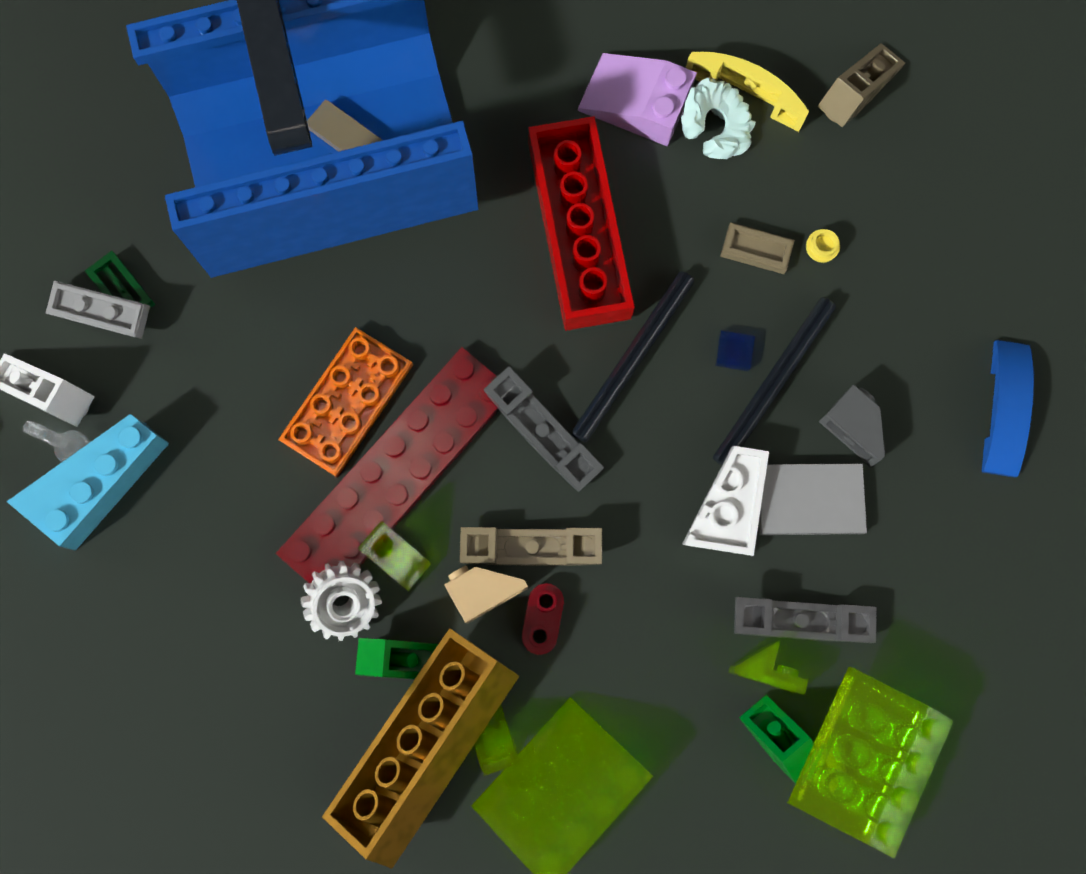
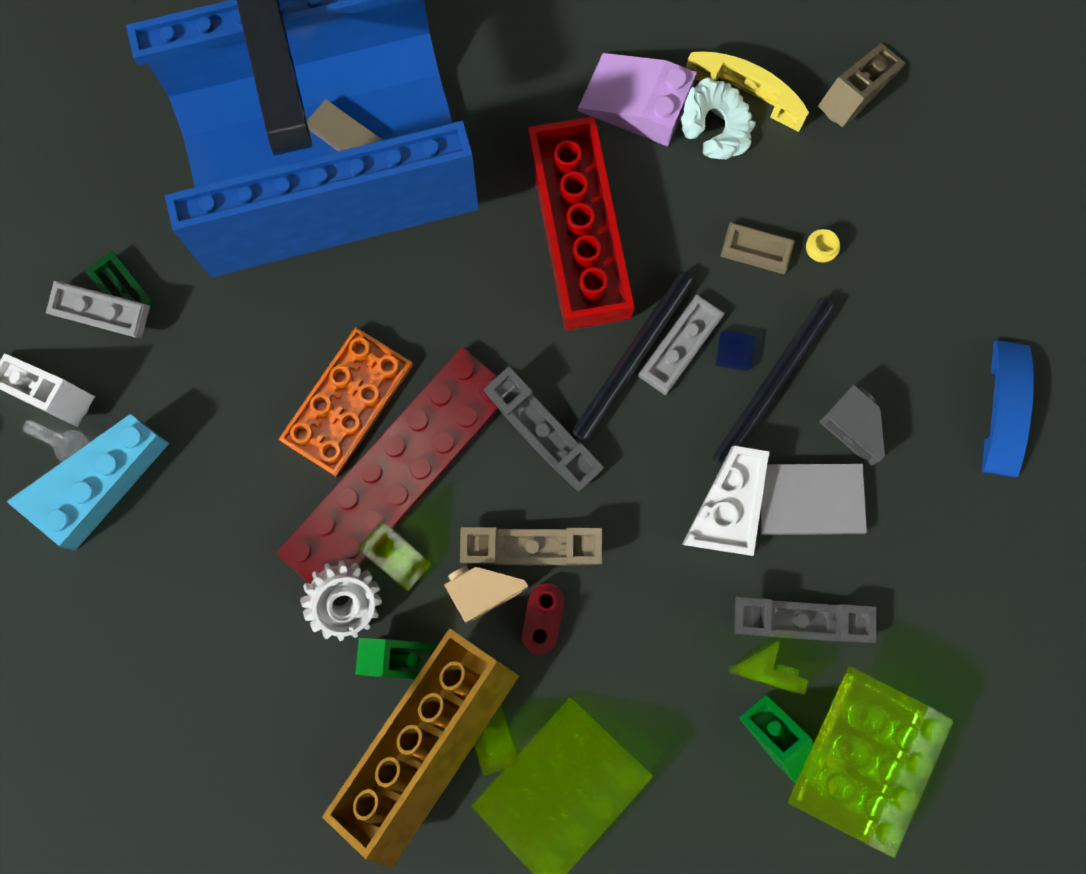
none -> light grey tile [638,295,725,396]

